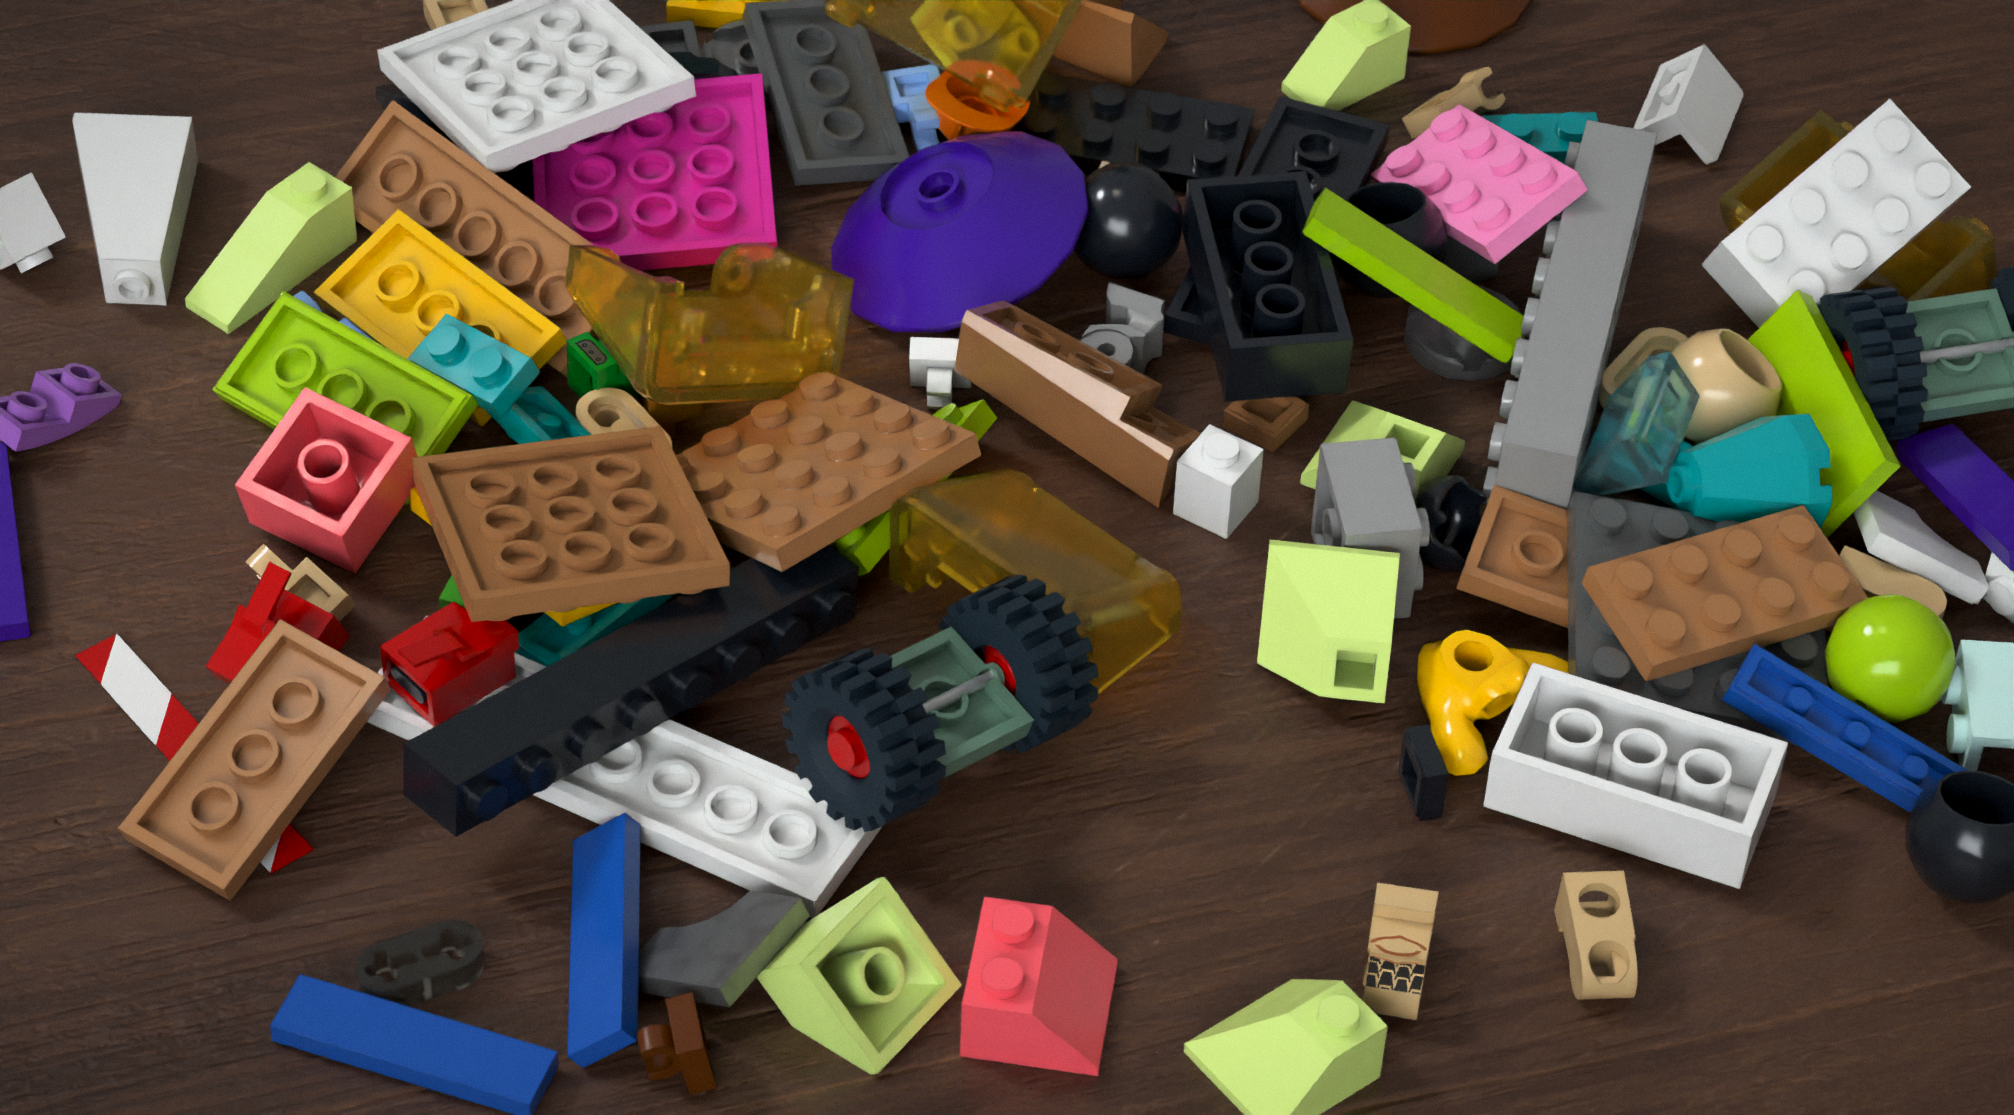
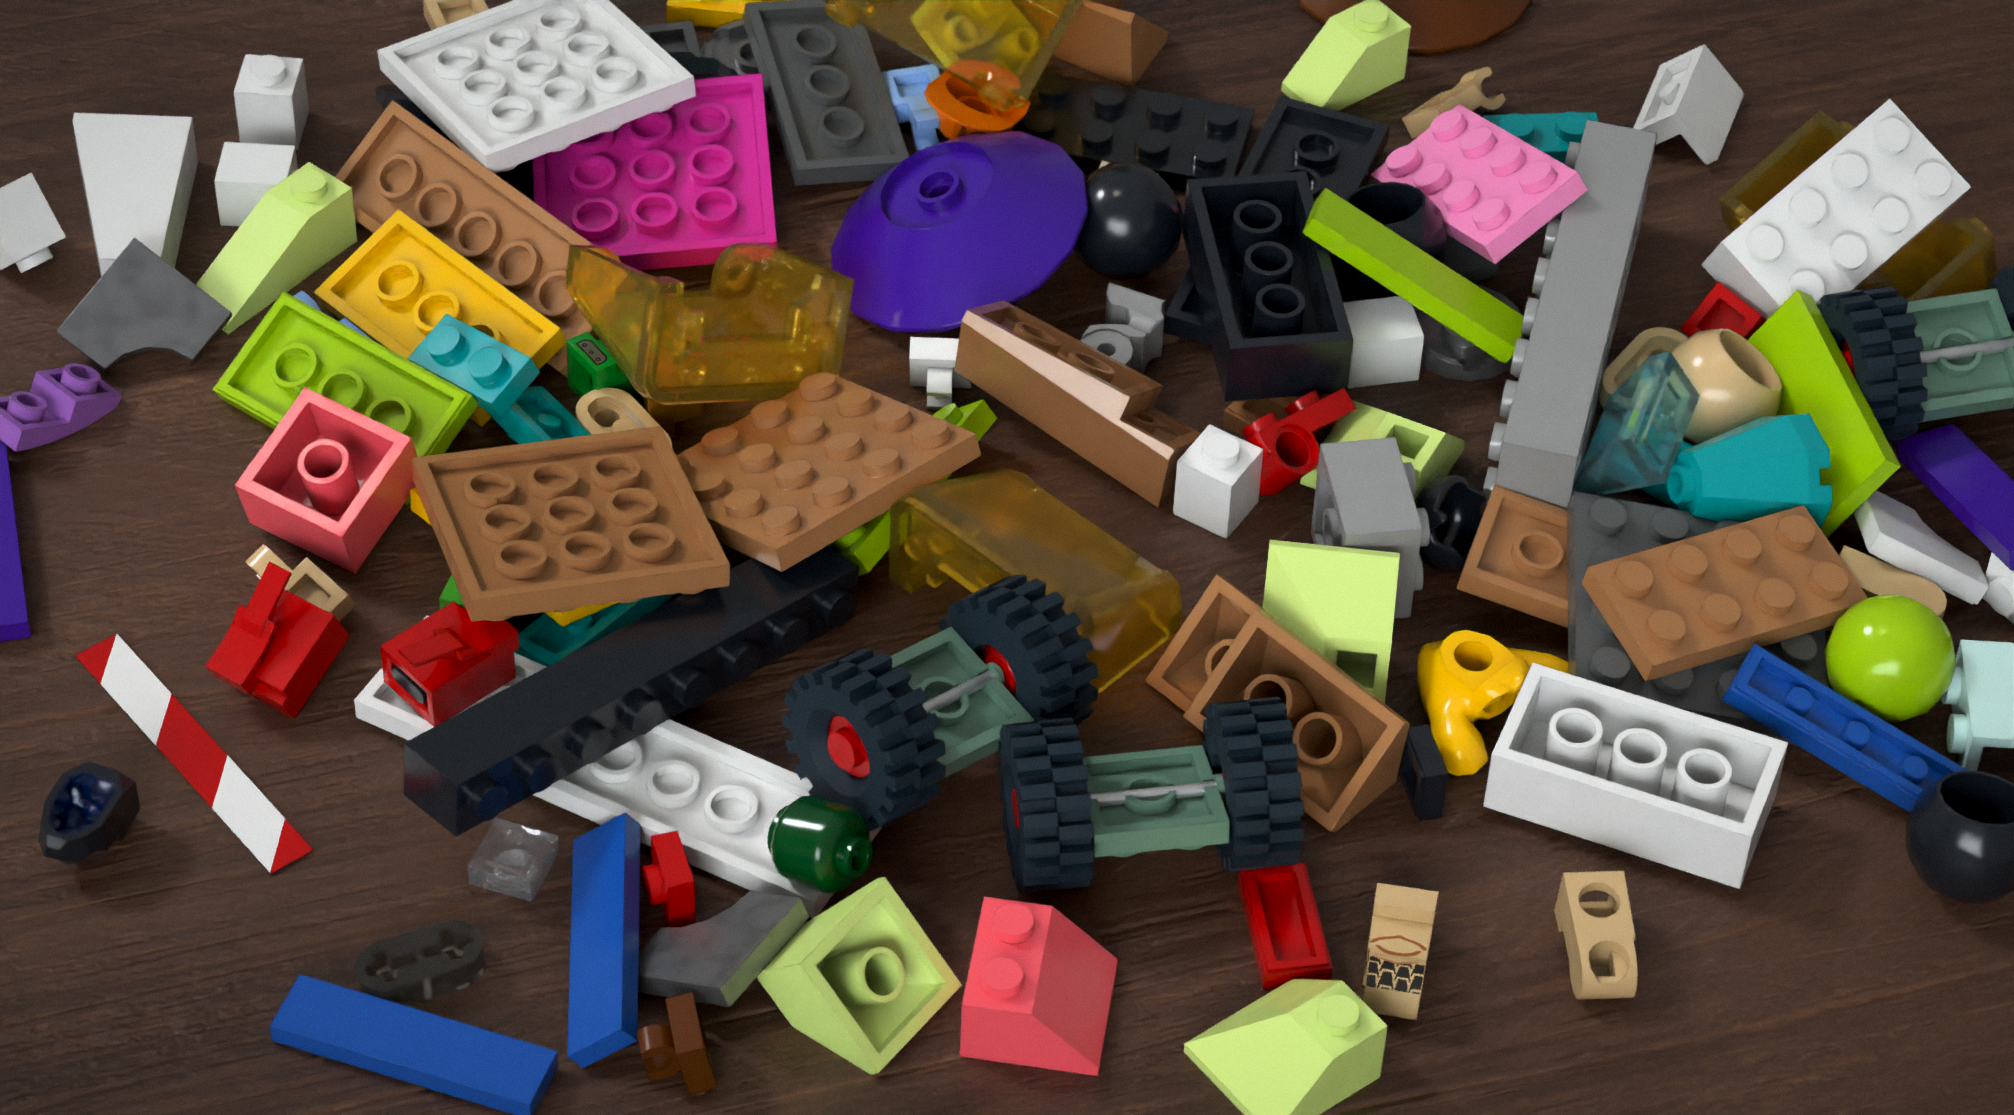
medium nougat plate [118,619,391,901] -> none
none -> black rock [38,762,140,865]
none -> flat silver tile [56,237,232,373]
none -> white brick [214,142,298,227]
none -> white brick [234,54,309,150]
none -> clear plate [468,817,559,902]
none -> red plate [642,831,696,927]
none -> dark green head [767,795,873,893]
none -> black plate [998,697,1304,894]
none -> medium nougat slope [1145,574,1410,832]
none -> red tile [1238,862,1333,990]
none -> red plate [1241,388,1357,496]
none -> white brick [1343,296,1424,389]
none -> red plate [1680,282,1767,340]

